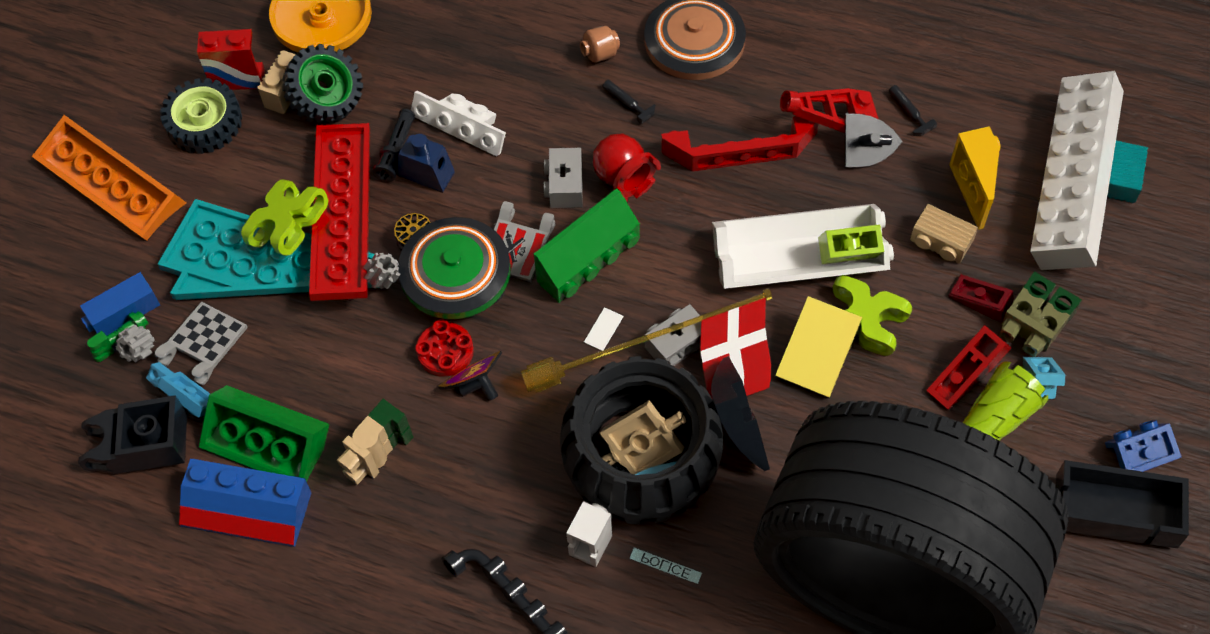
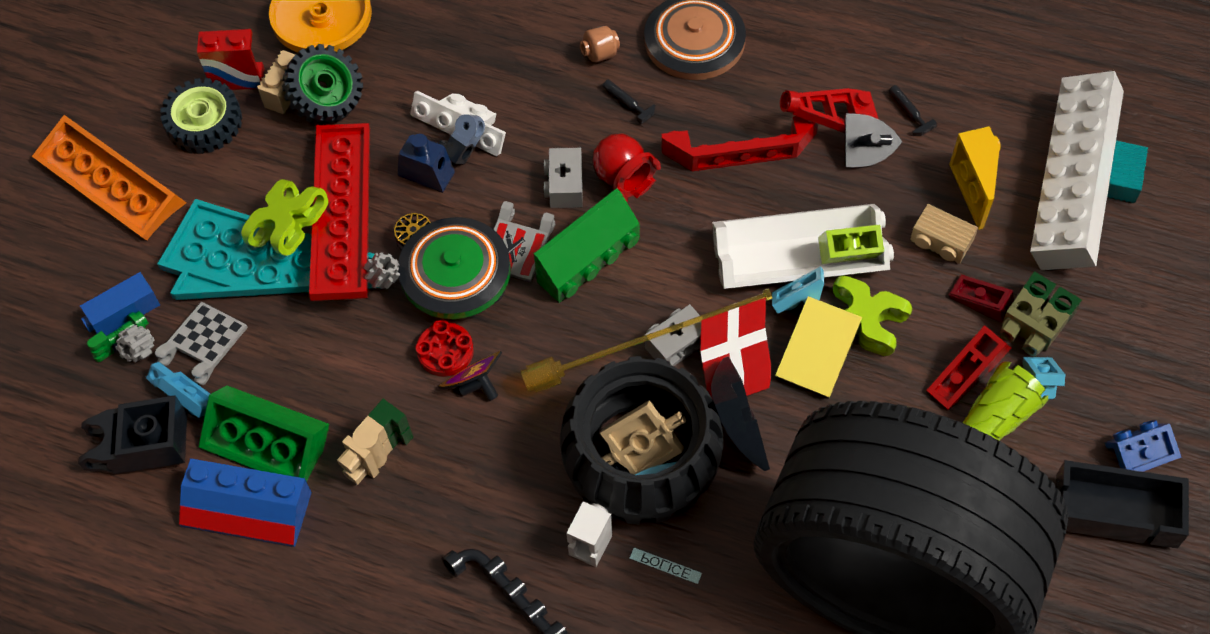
black pin [372,109,415,182] -> none
white sticker [584,307,624,351] -> none
none -> leg [438,114,485,164]
none -> medium azure slope [772,266,824,314]

